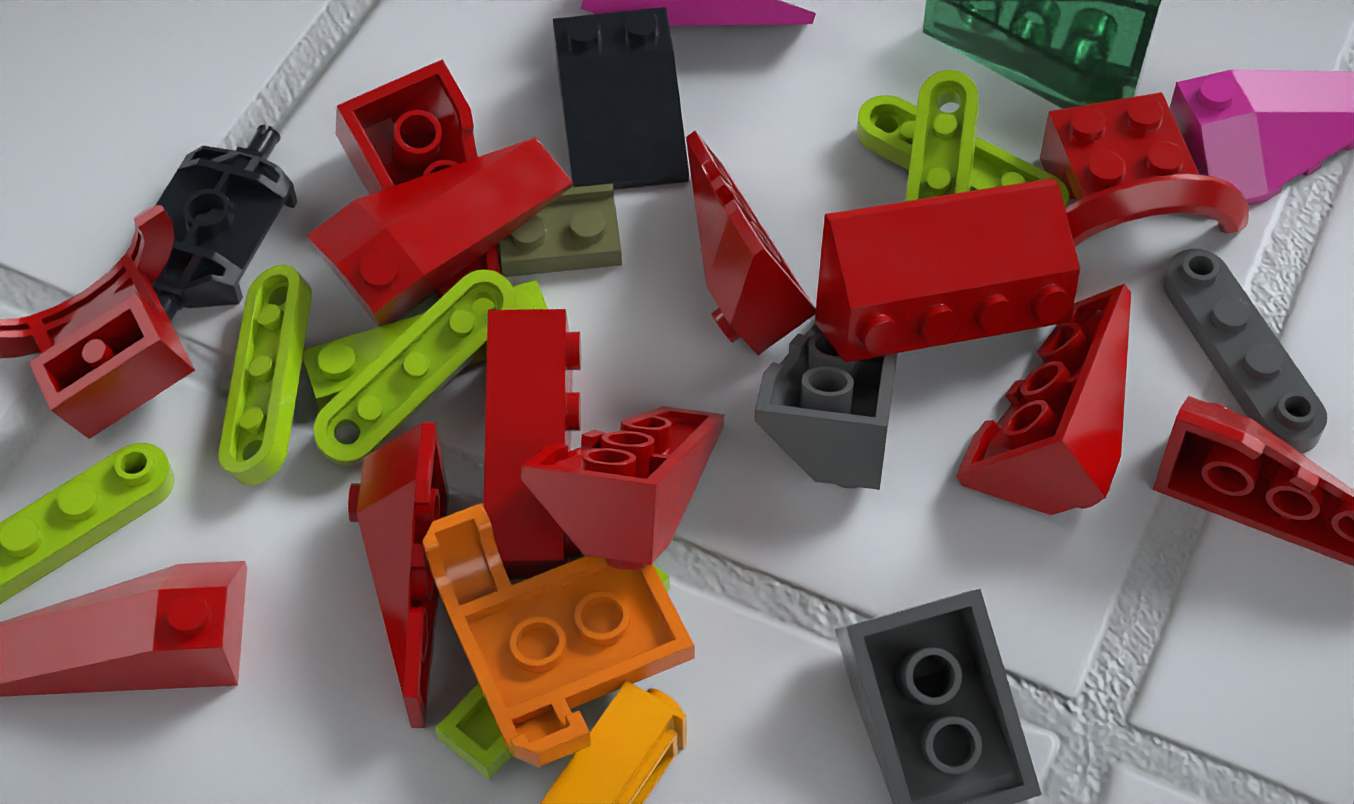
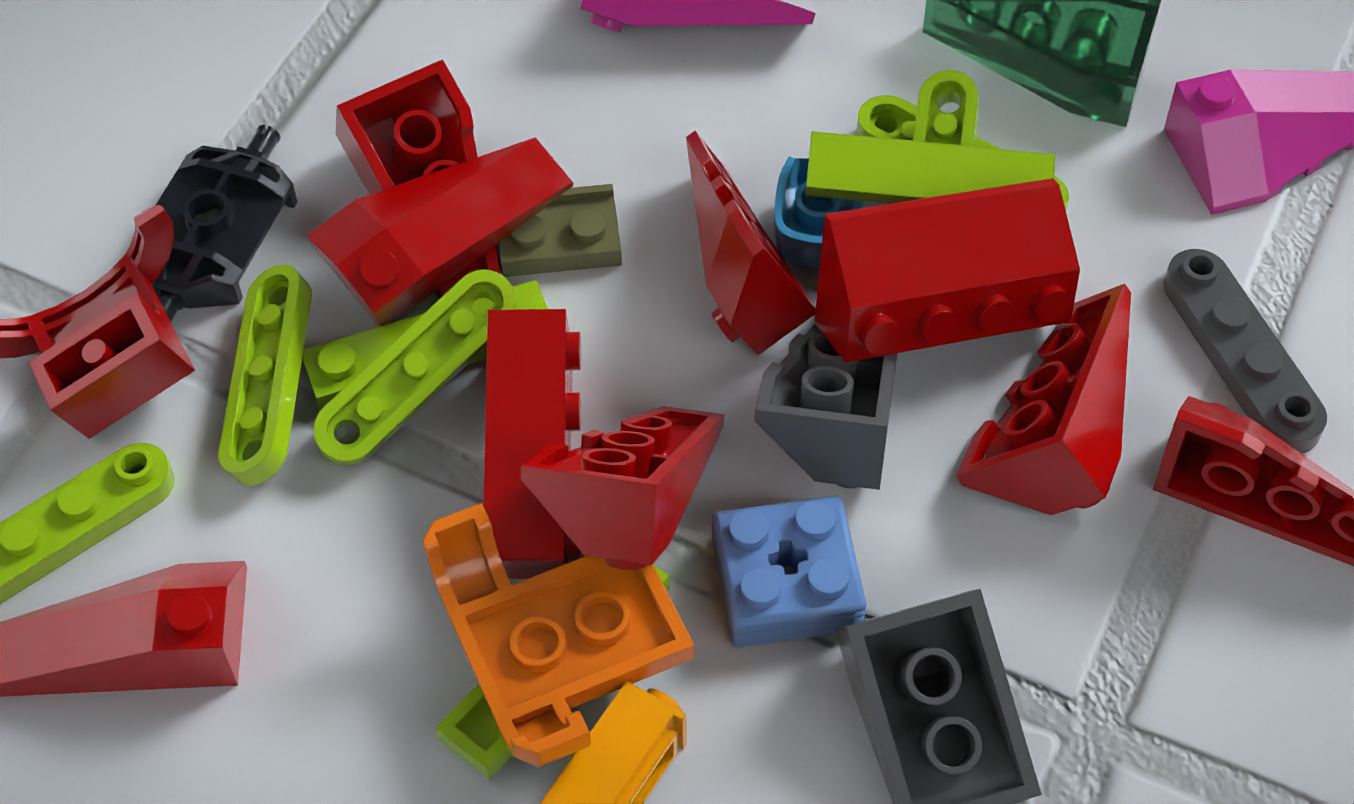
red wedge [348,422,449,728] -> none
black slope [553,7,689,190] -> none
red piece [1040,92,1250,247] -> none
none -> medium blue brick [712,495,867,647]
none -> dark azure piece [774,156,863,268]
none -> lime tile [805,131,1056,204]

